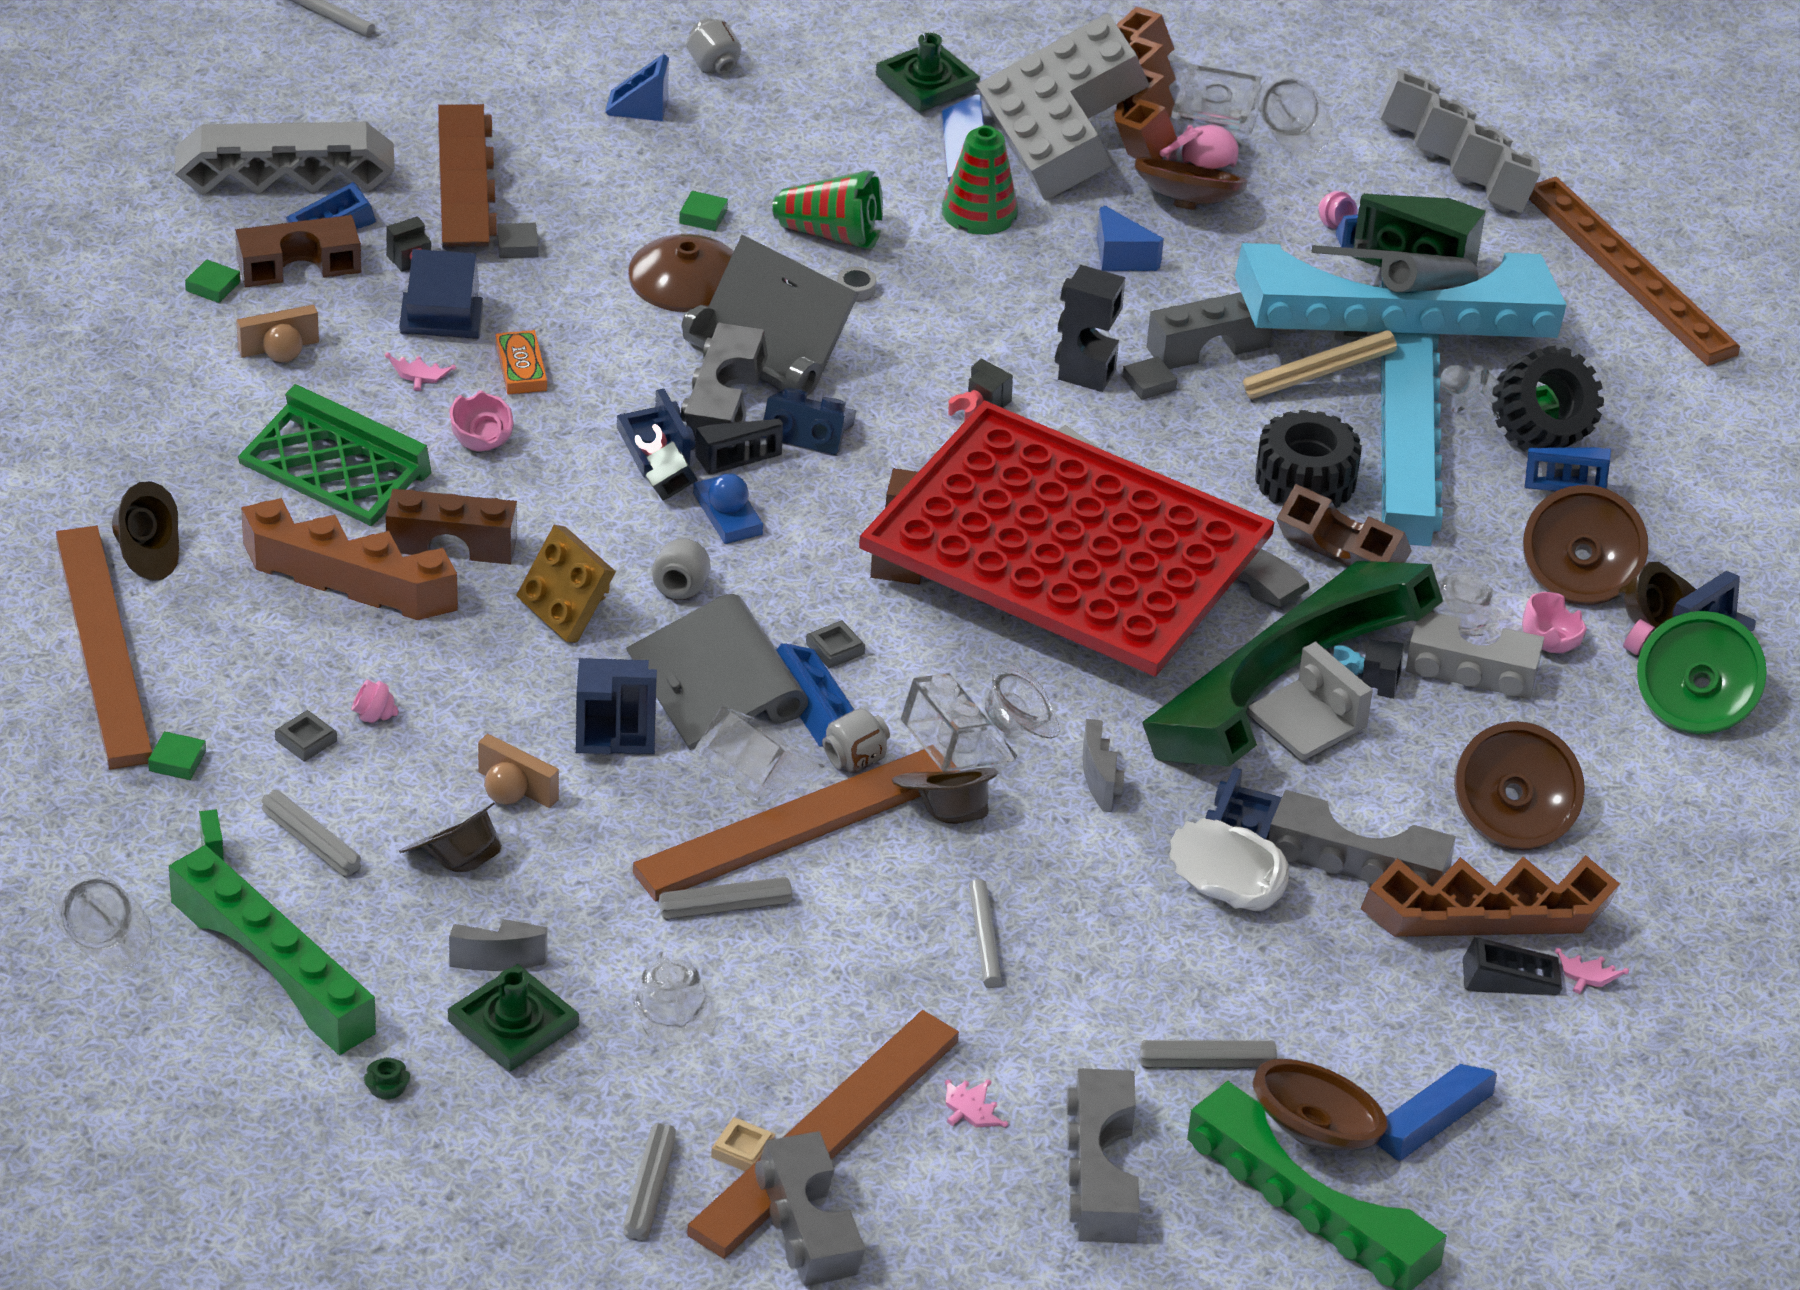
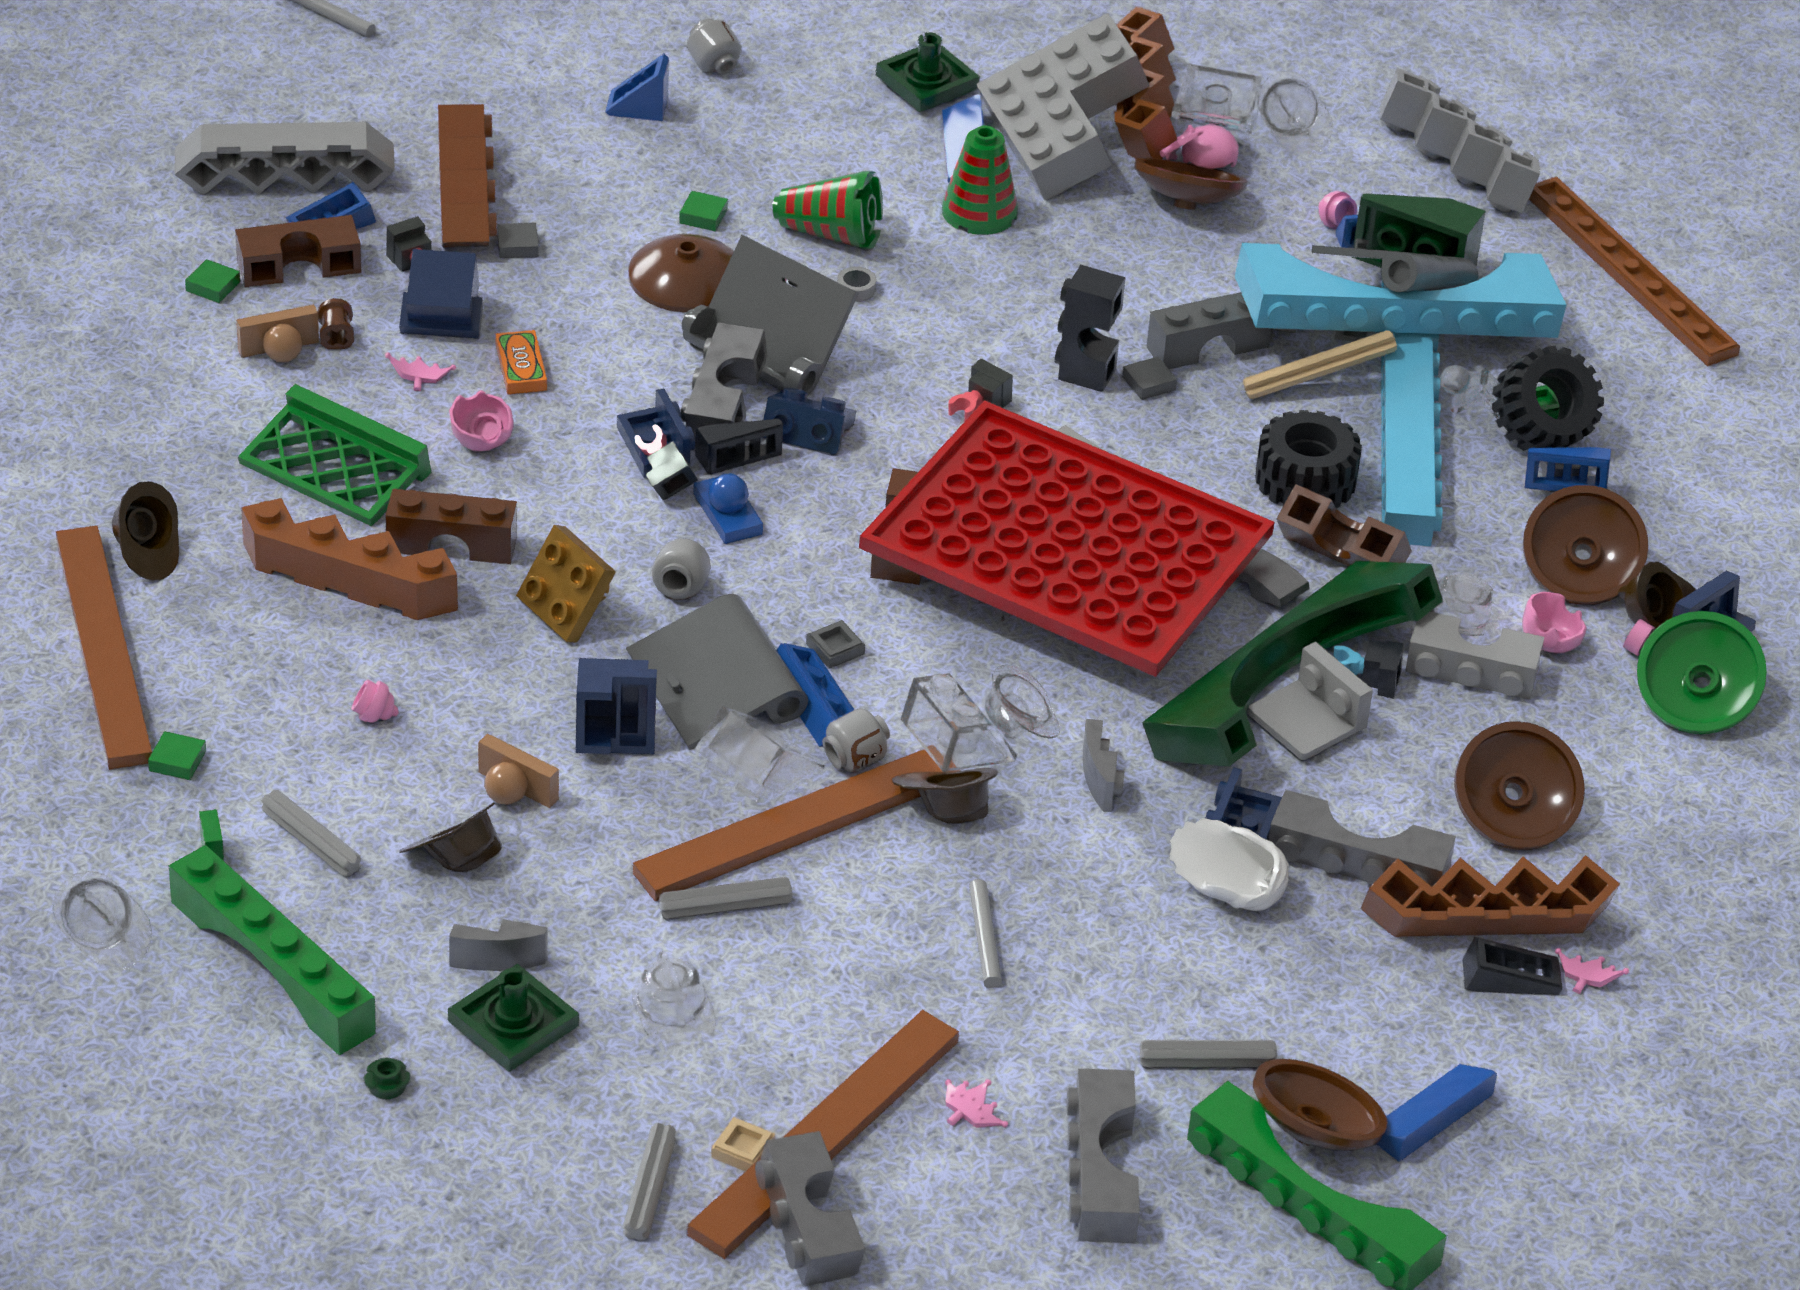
dark grey tile [275,710,337,762] -> none
blue slope [1096,205,1164,271] -> none
none -> reddish brown bush [317,298,355,350]

